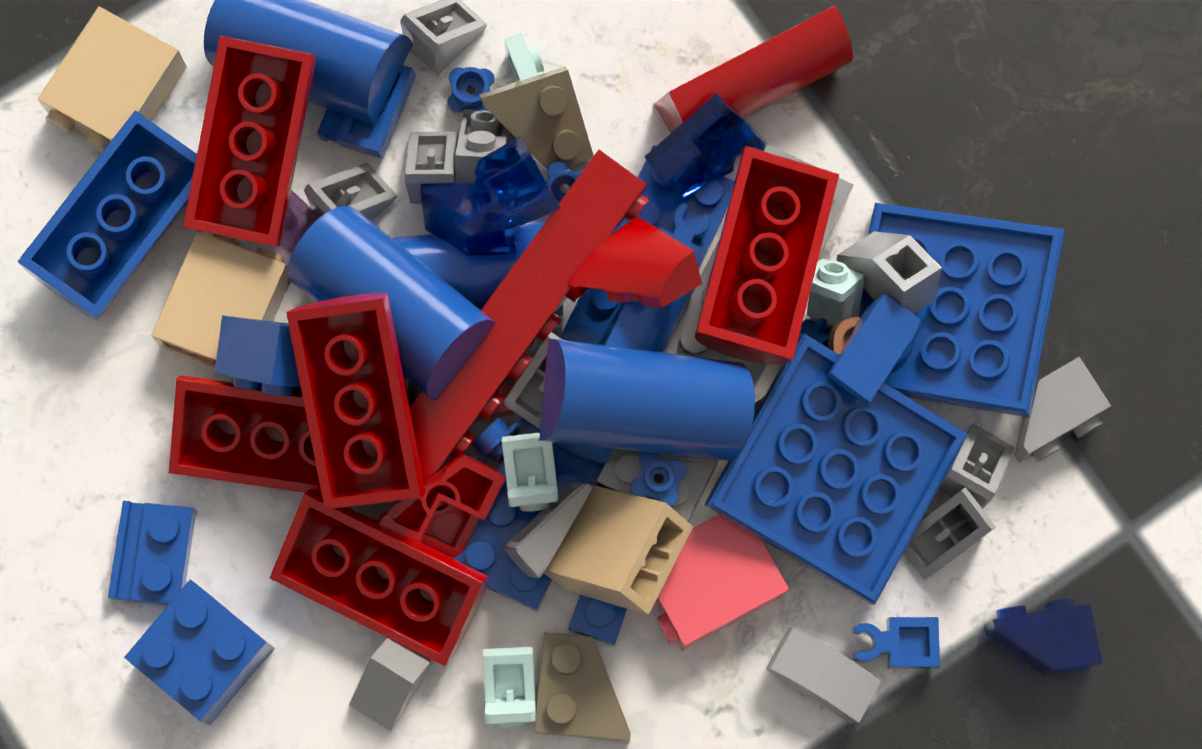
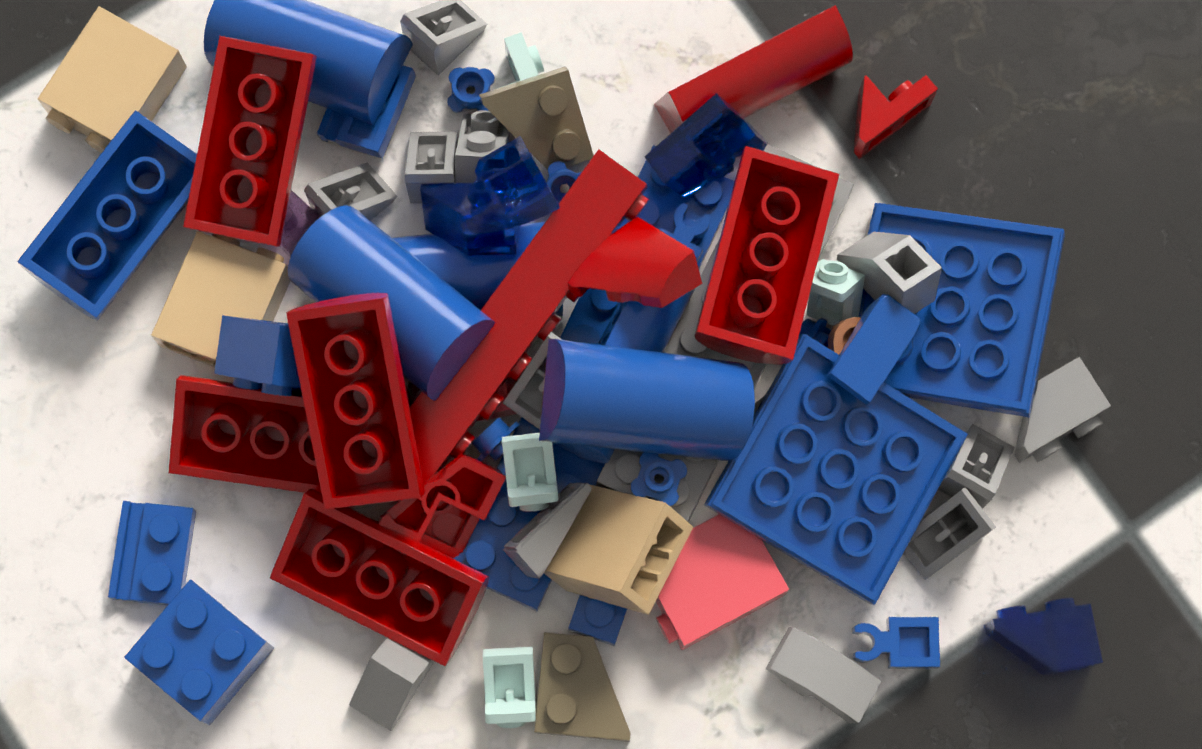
none -> red slope [854,75,938,159]

